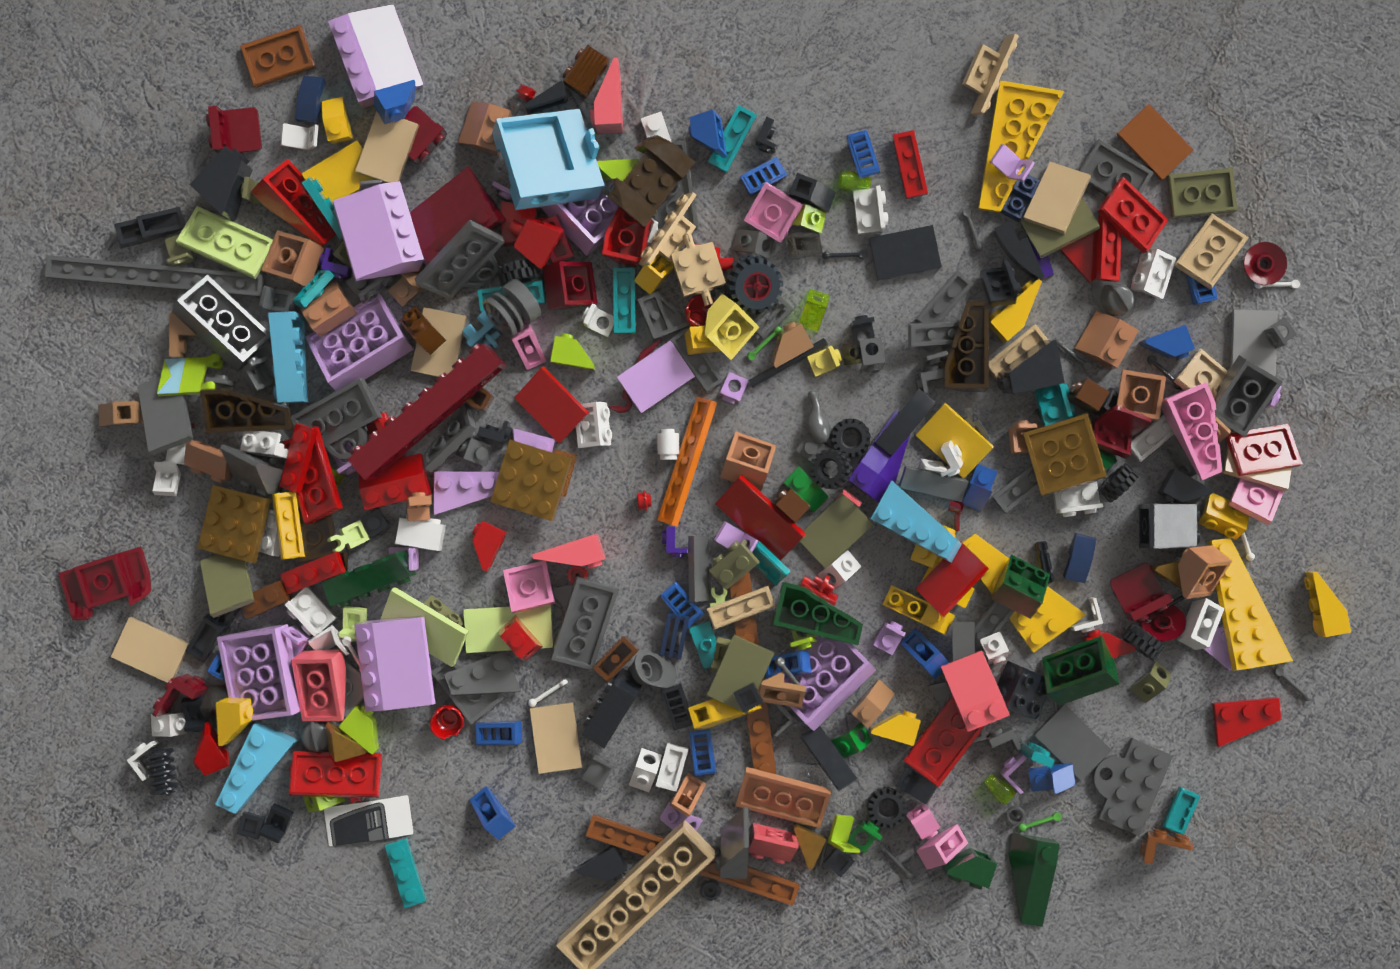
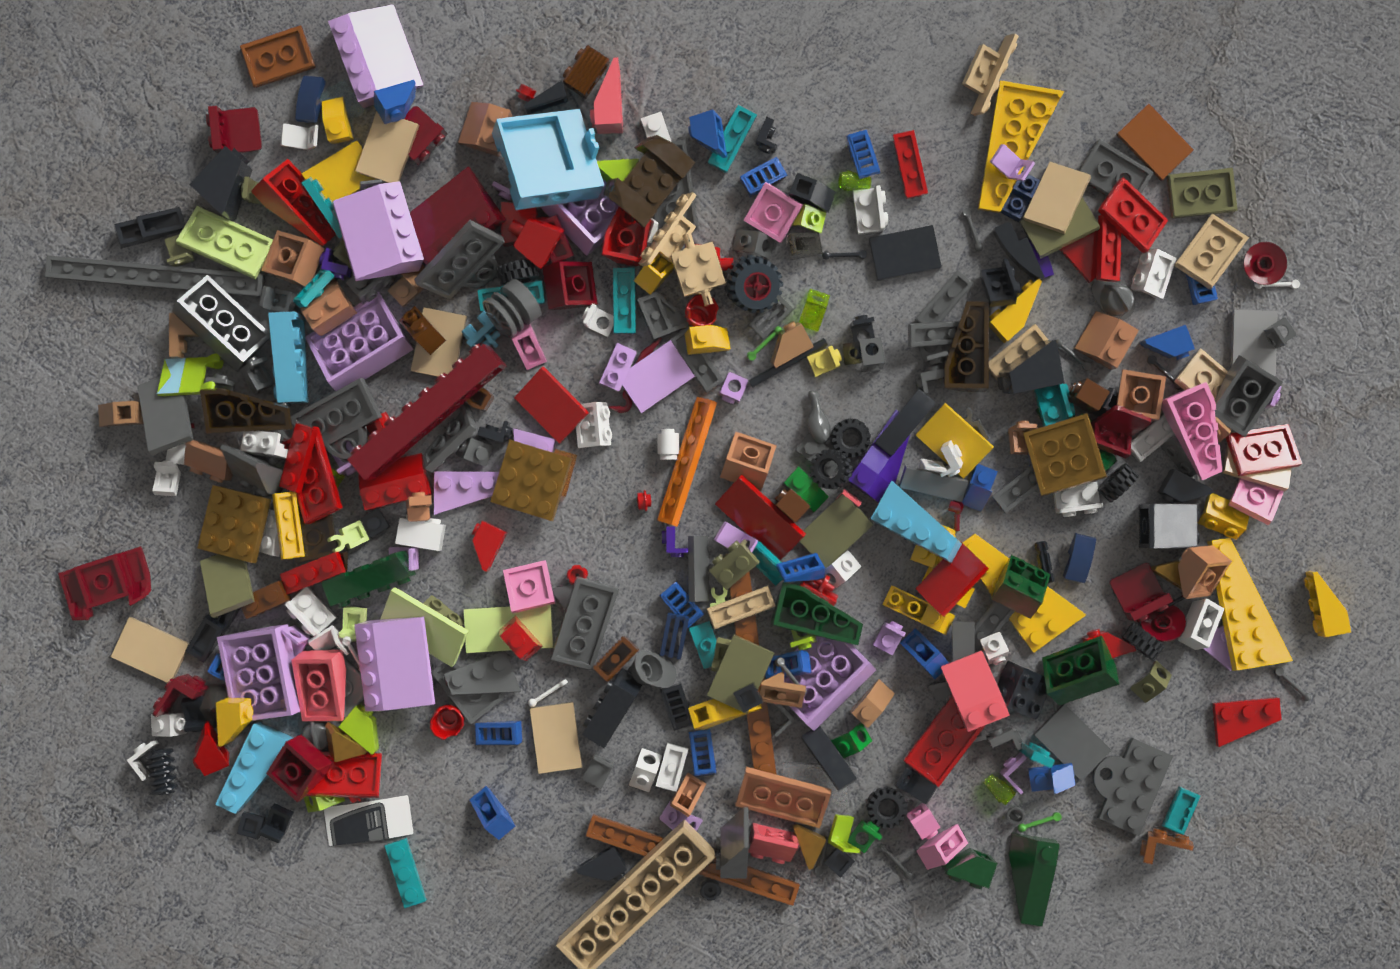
coral slope [532,534,606,569] -> none
lime slope [550,333,595,371] -> none
light yellow slope [705,294,759,360] -> none
yellow slope [869,710,921,746] -> none
white bracket [1070,597,1103,633] -> none
white hinge [1241,532,1255,561] -> none
none -> dark red slope [266,734,333,802]
none -> lavender bracket [599,343,636,391]
none -> blue slope [776,553,825,582]

